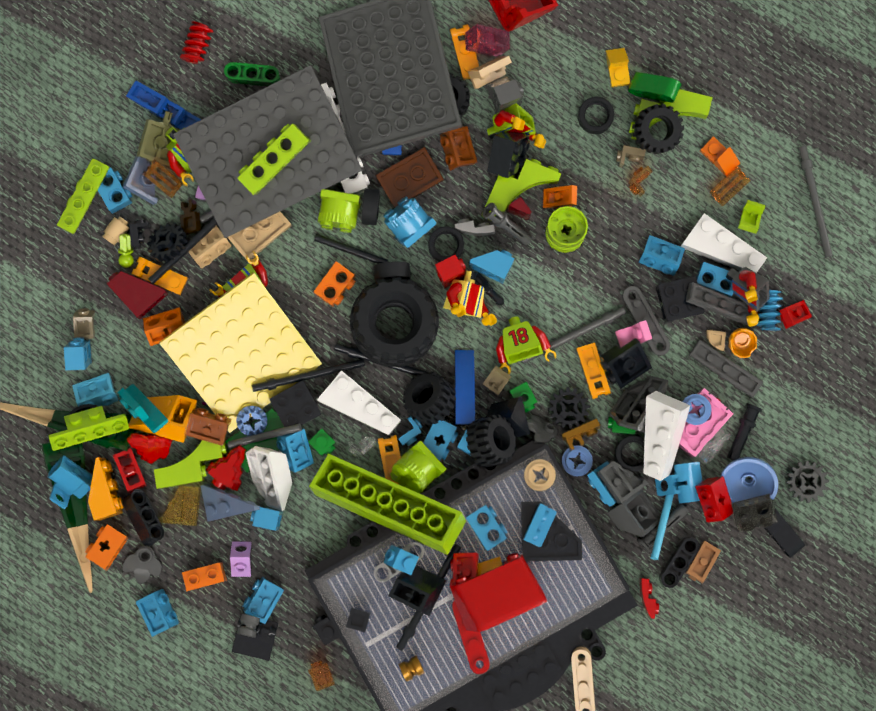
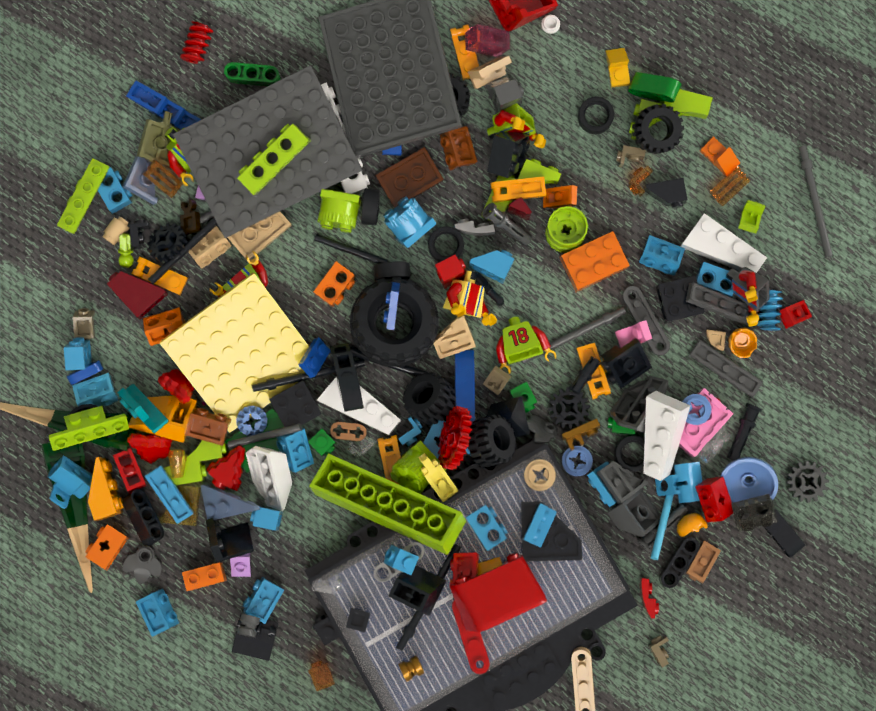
none -> blue beam [66,360,104,385]
none -> dark azure tile [145,465,194,524]
none -> red rock [158,369,194,404]
none -> clear yellow cone [168,449,187,478]
none -> black bracket [206,518,254,563]
none -> blue plate [298,337,330,378]
none -> clear bracket [311,574,342,594]
none -> black slope [329,343,364,412]
none -> medium nougat beam [330,422,367,441]
none -> wing [383,282,400,330]
none -> light yellow hinge [418,453,459,502]
none -> tan wing [433,315,476,359]
none -> red gear [438,406,472,470]
none -> light orange plate [490,177,546,203]
none -> white plate [541,15,560,34]
none -> orange brick [560,231,630,292]
none -> black pin [569,356,600,394]
none -> black slope [644,178,688,208]
none -> dark tan bracket [648,635,669,668]
none -> light orange hair [677,513,708,537]

